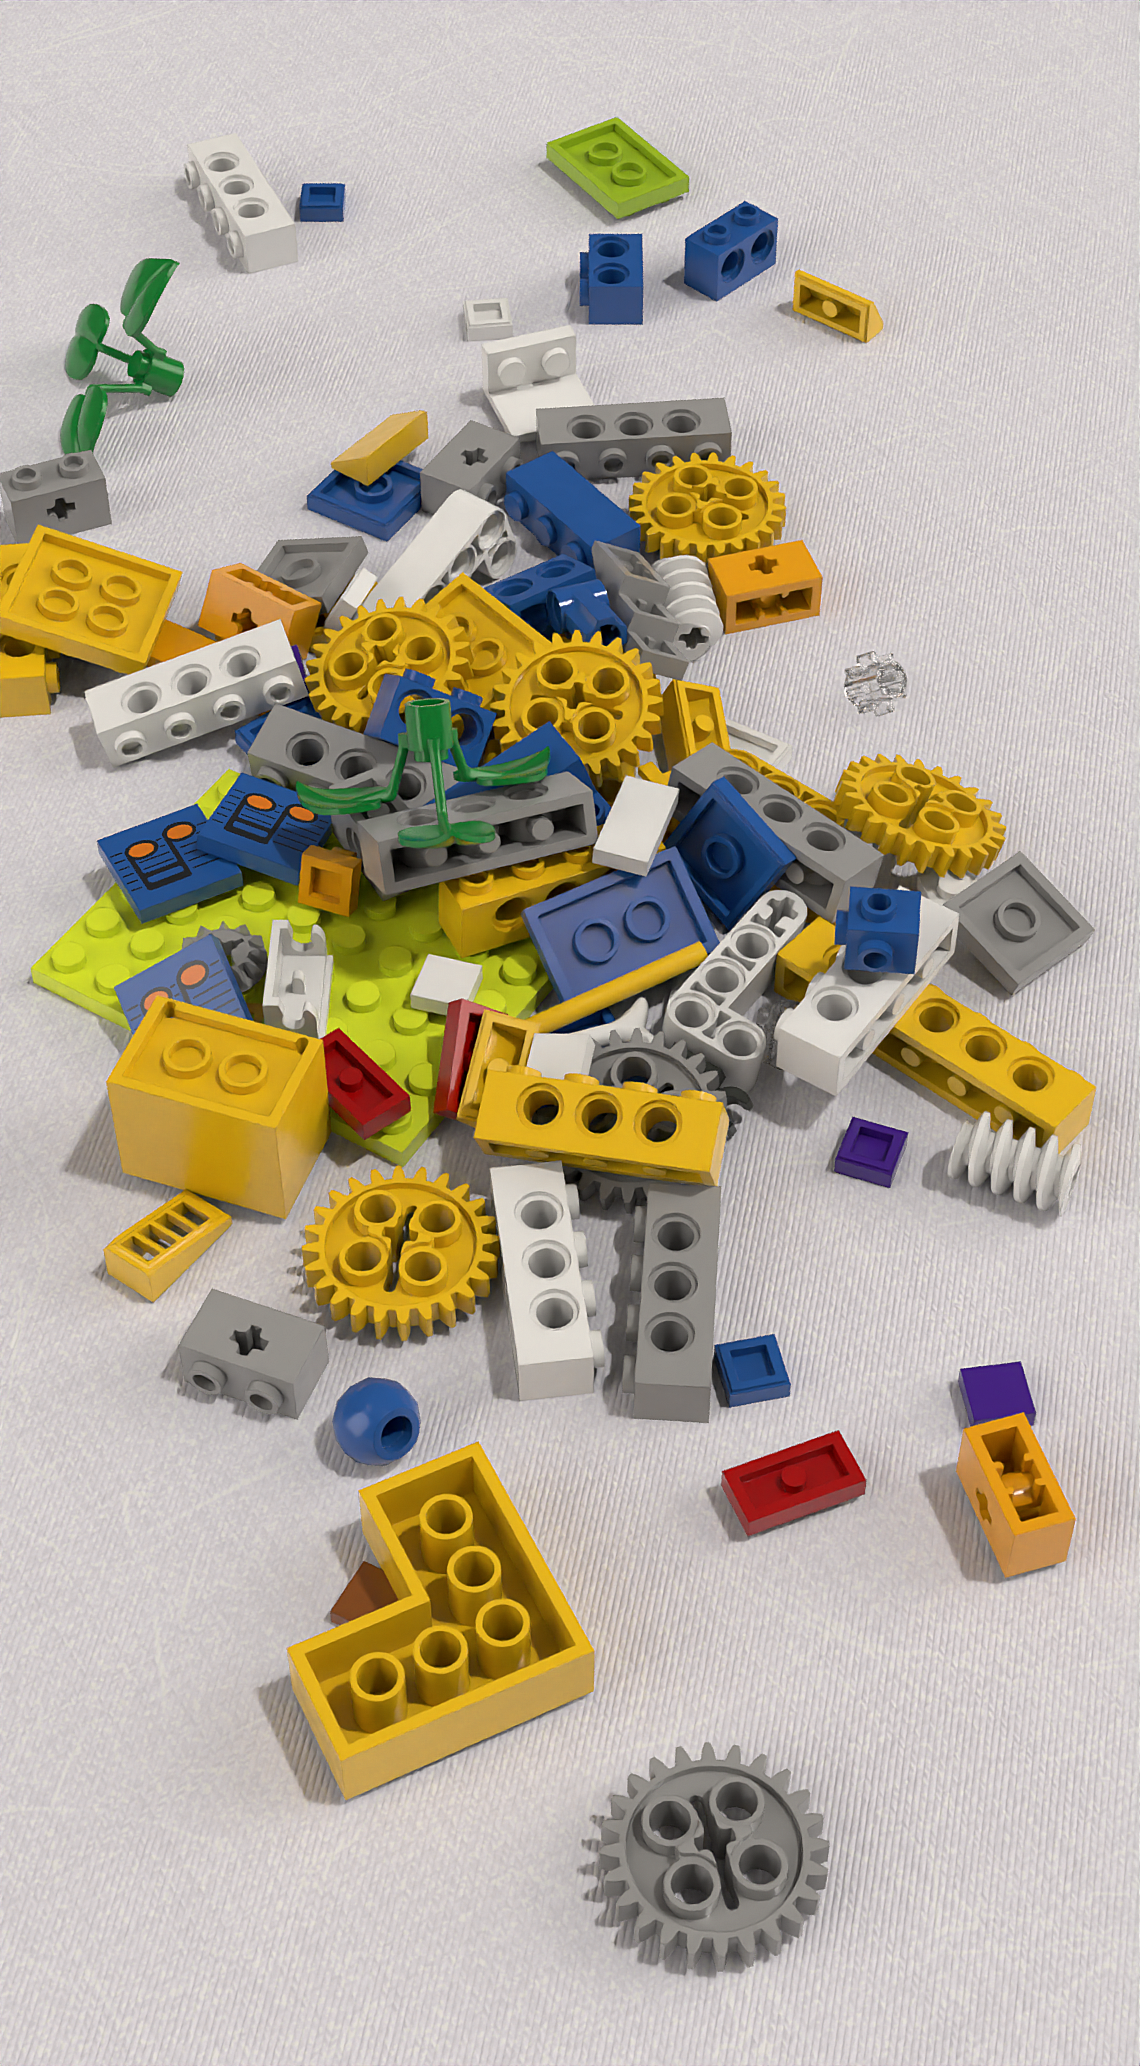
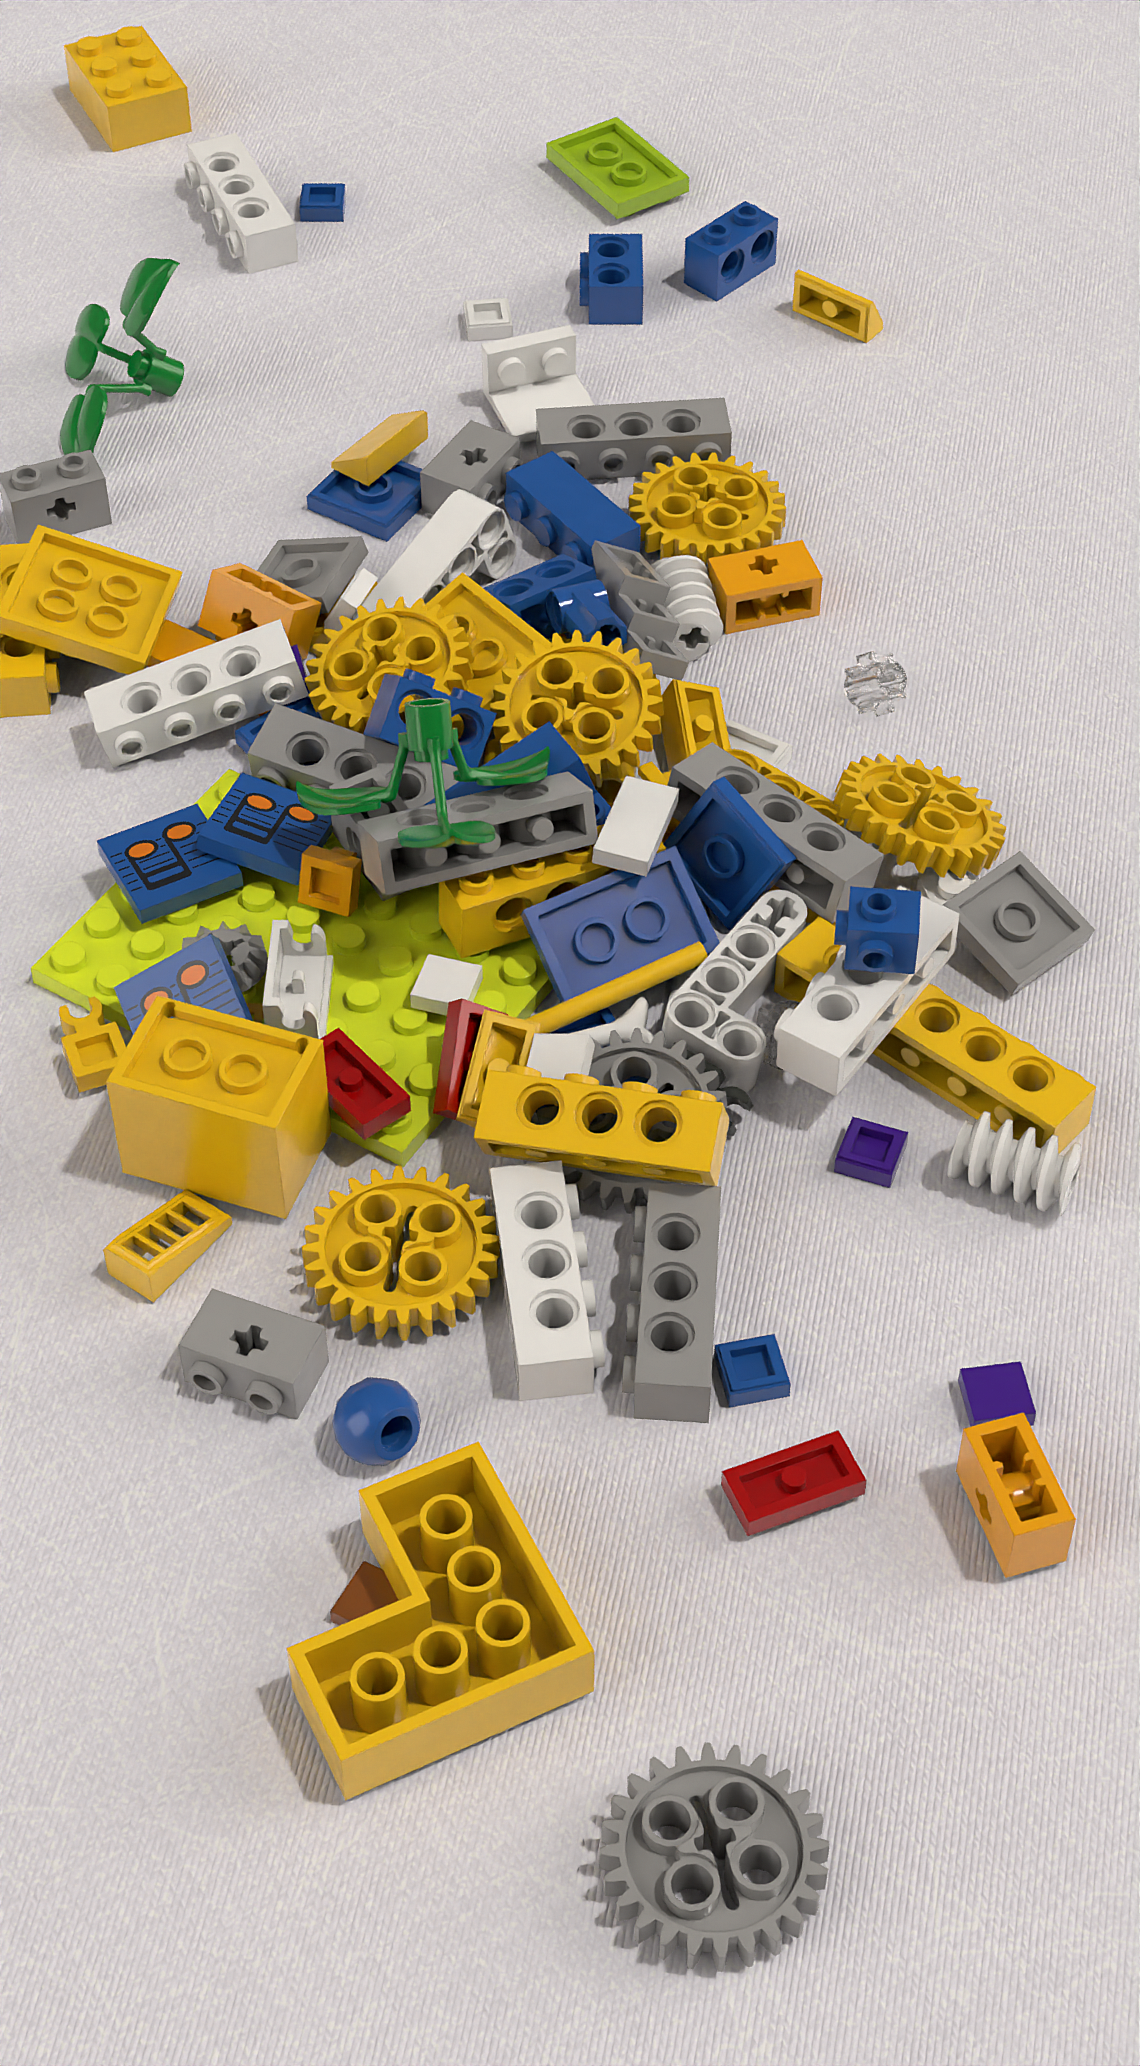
none -> yellow plate [59,996,126,1093]
none -> yellow brick [64,26,192,152]

